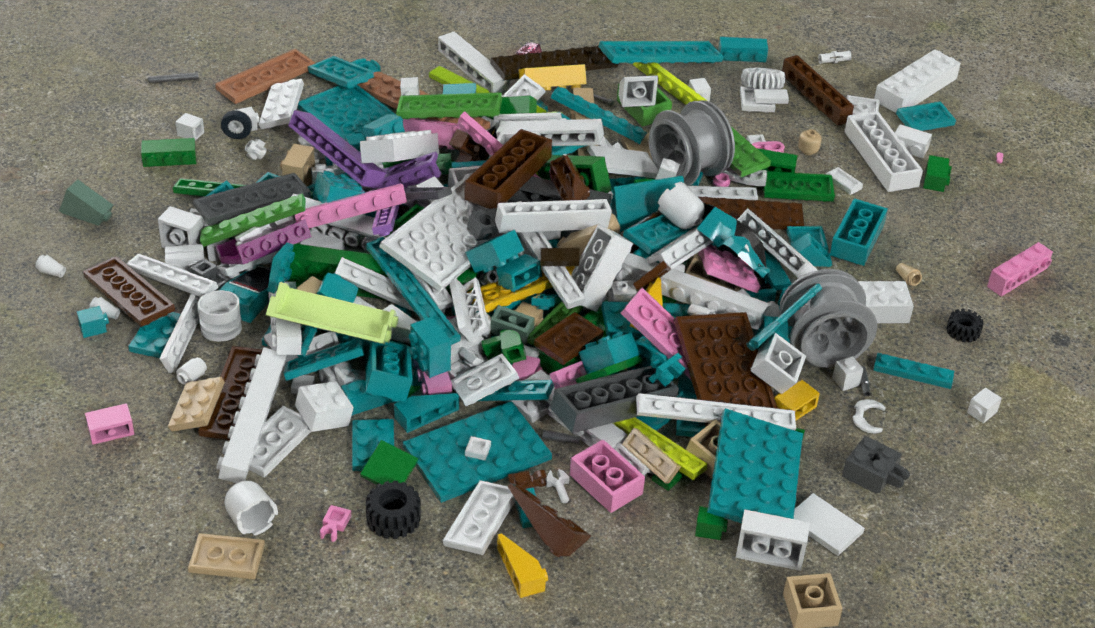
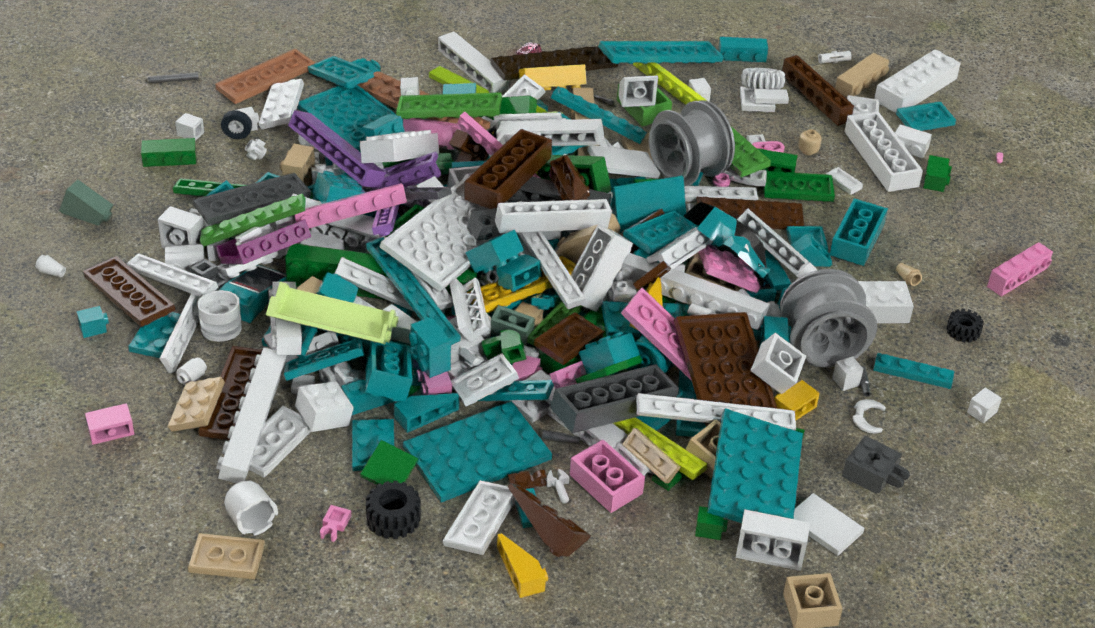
white cone [89,297,120,320] -> none
teal plate [267,242,295,294] -> none
teal tile [345,133,365,149] -> none
white tile [465,436,491,460] -> none
dark brown tile [541,248,580,266] -> none
teal hips [649,352,685,387] -> none
white brick [655,158,680,180] -> none
white cylinder [658,182,705,229] -> none
teal piece [747,283,822,351] -> none
none -> tan brick [835,53,889,97]

